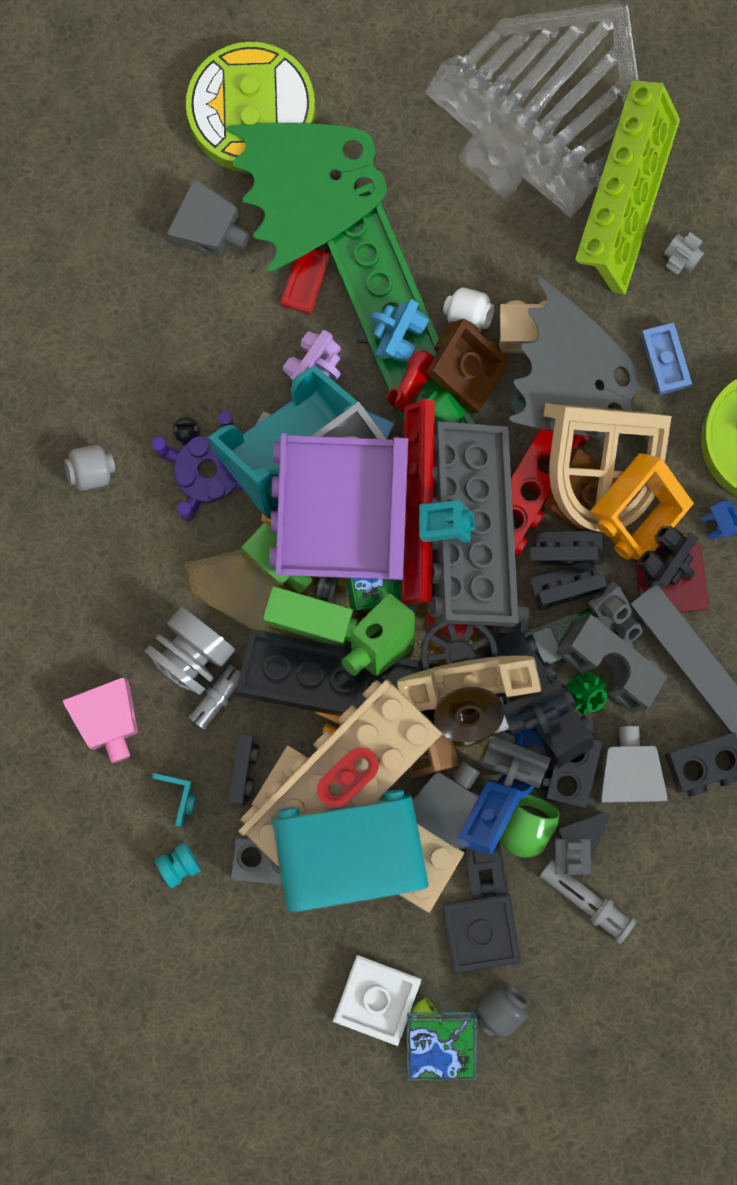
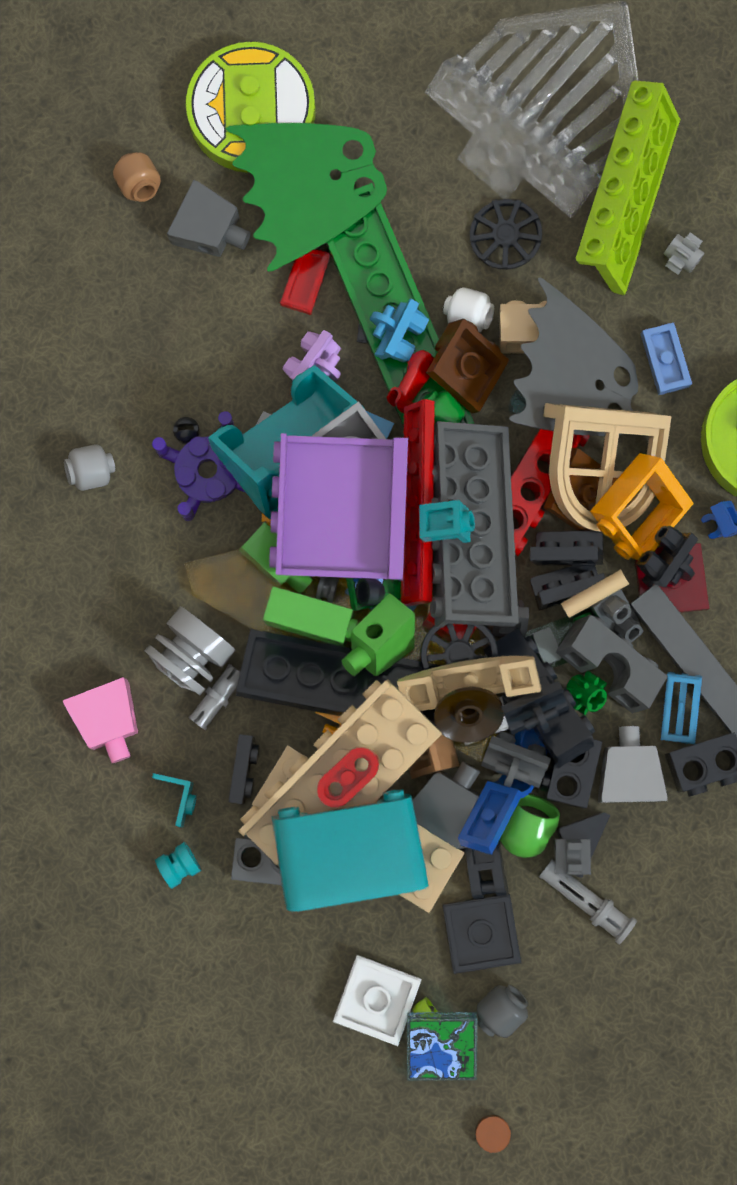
none -> medium nougat head [113,152,161,202]
none -> black hinge [356,578,385,606]
none -> black wheel [470,199,542,270]
none -> dark orange tile [475,1115,511,1153]
none -> tan piece [561,569,629,618]
none -> dark azure tile [661,672,702,744]

